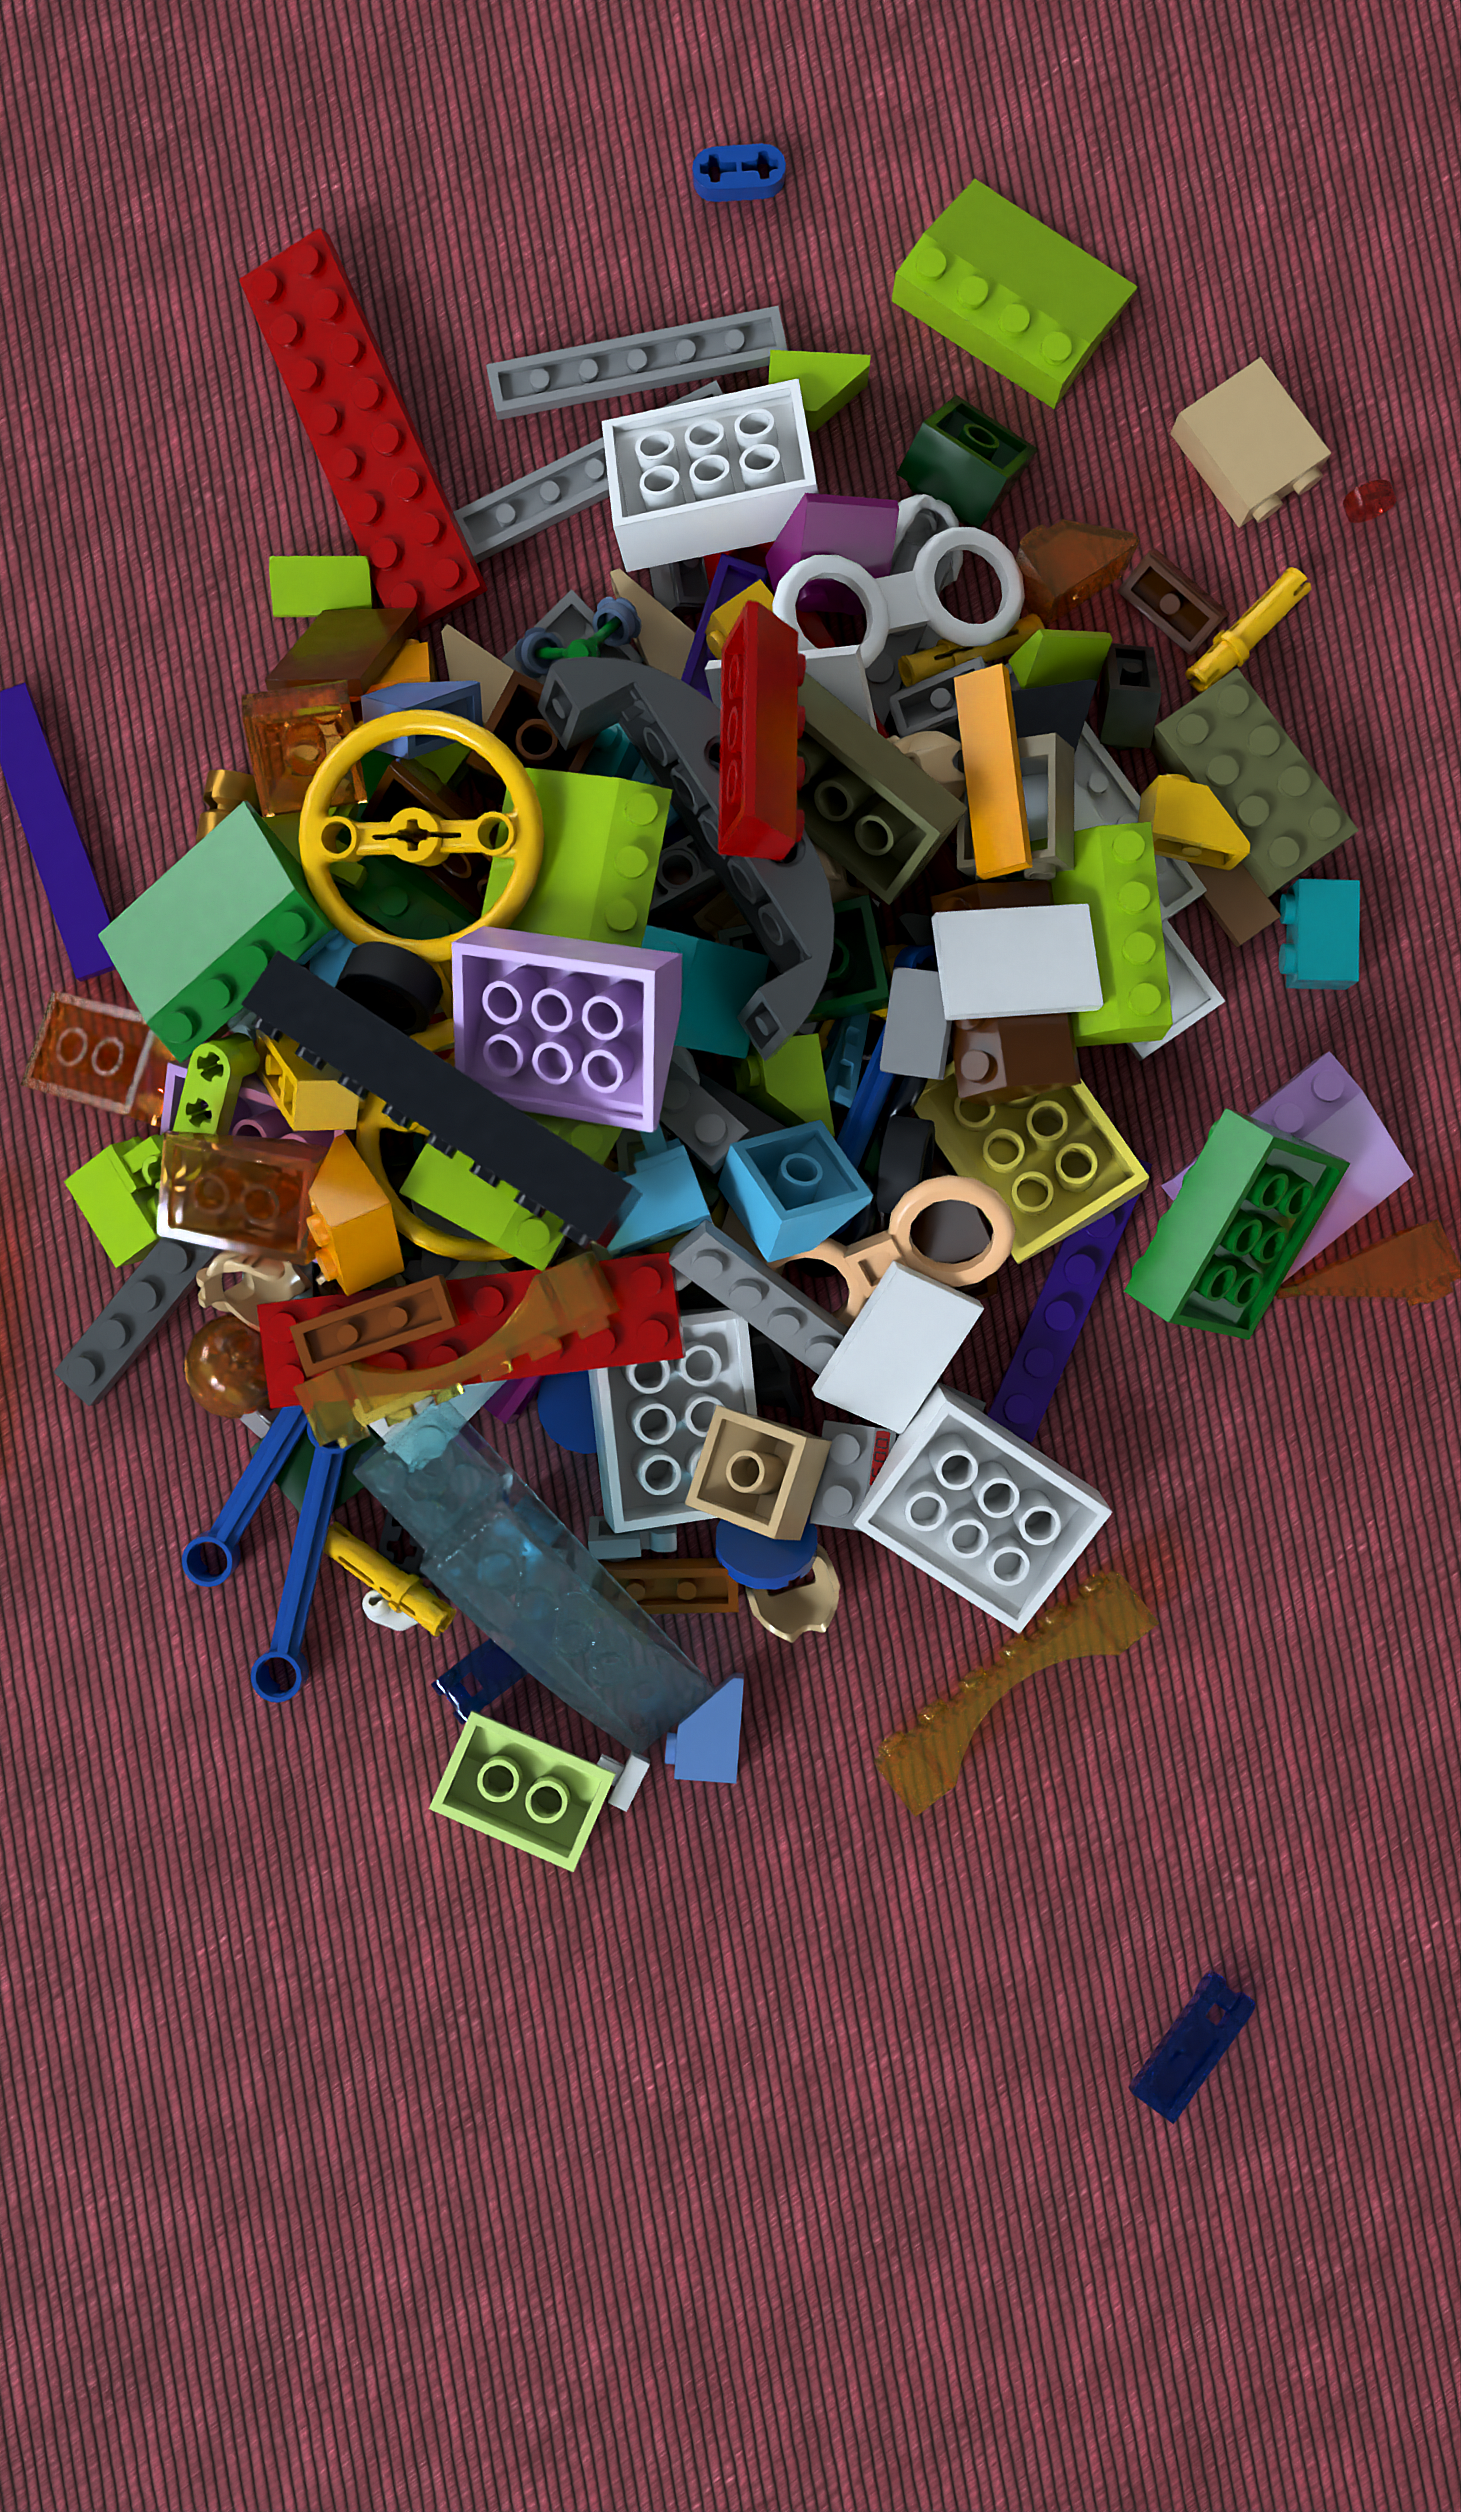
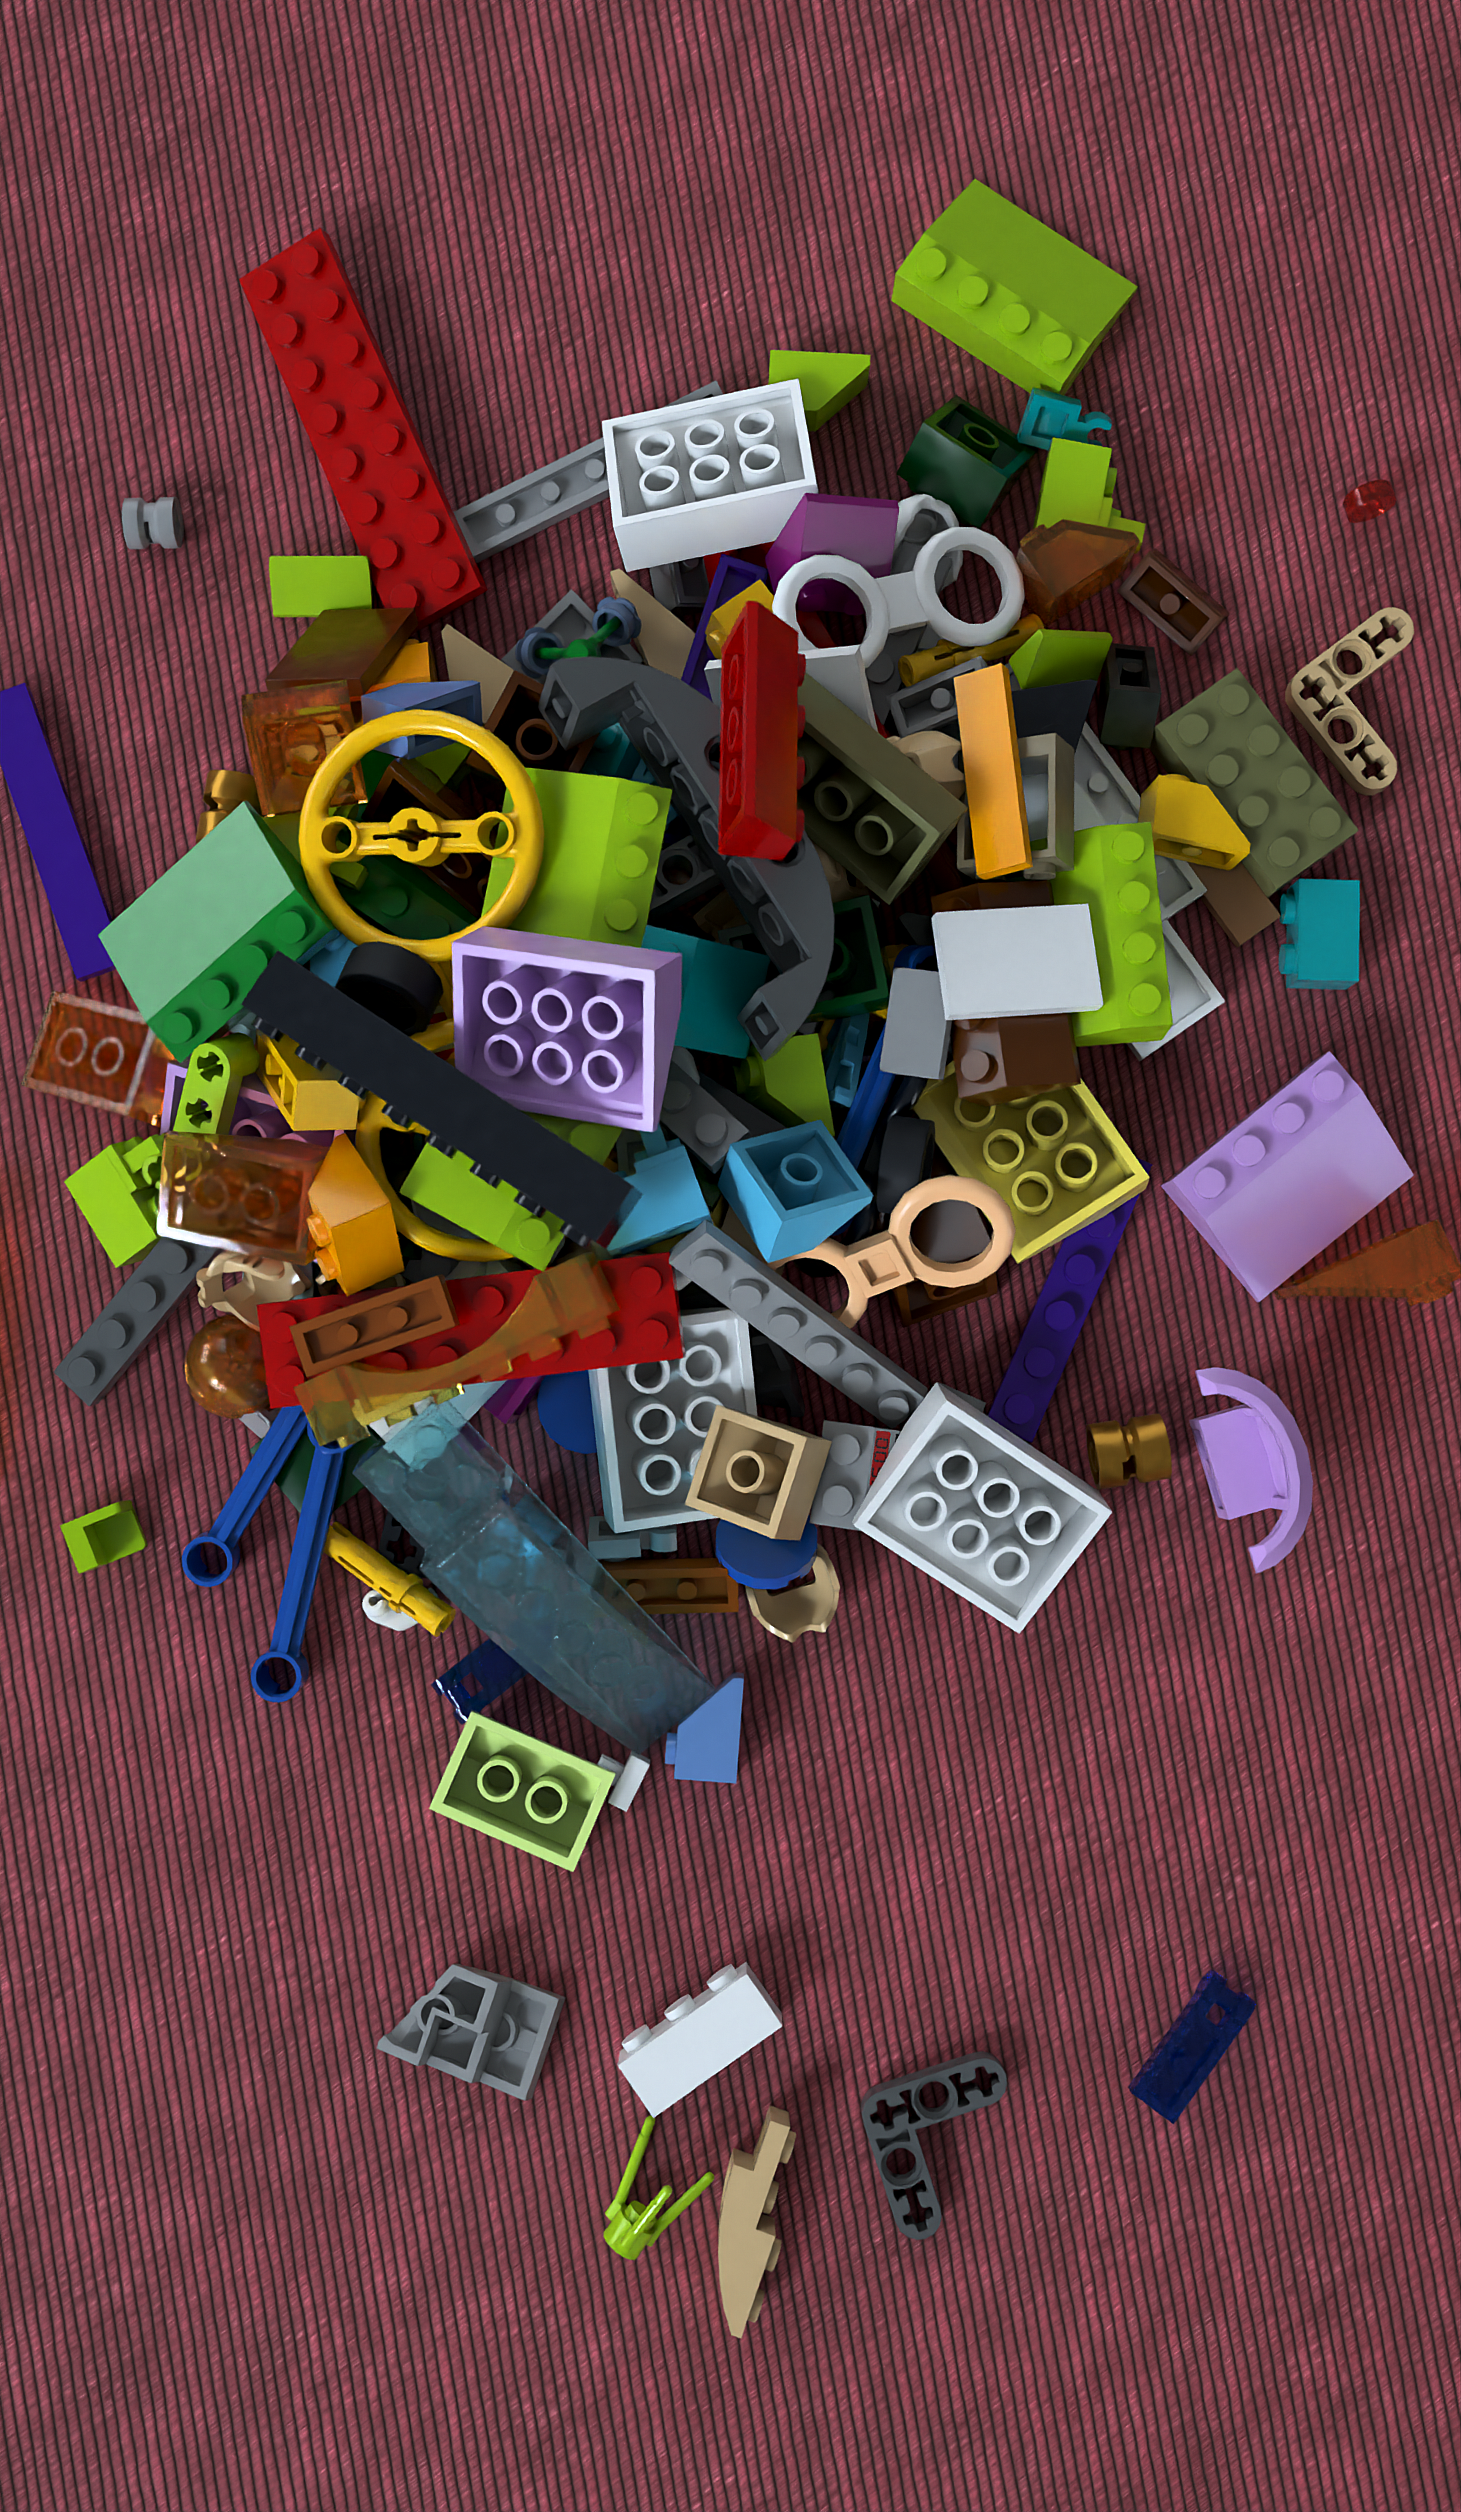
light grey plate [486,306,788,420] -> none
blue beam [692,143,786,202] -> none
white tile [812,1260,984,1434] -> none
clear yellow arch [874,1570,1159,1818] -> none
green slope [1124,1108,1350,1340] -> none
tan brick [1170,357,1331,528] -> none
yellow pin [1185,567,1311,693] -> none
none -> lime panel [60,1500,148,1574]
none -> light grey wheel [122,497,184,549]
none -> light grey slope [376,1963,566,2101]
none -> lime plant [603,2115,715,2260]
none -> white brick [618,1962,783,2118]
none -> tan slope [718,2105,796,2338]
none -> dark grey beam [861,2051,1007,2240]
none -> teal plate [1017,387,1112,450]
none -> lime hinge [1028,437,1146,564]
none -> pearl gold wheel [1086,1414,1172,1490]
none -> lavender piece [1189,1367,1313,1573]
none -> tan beam [1285,607,1414,796]

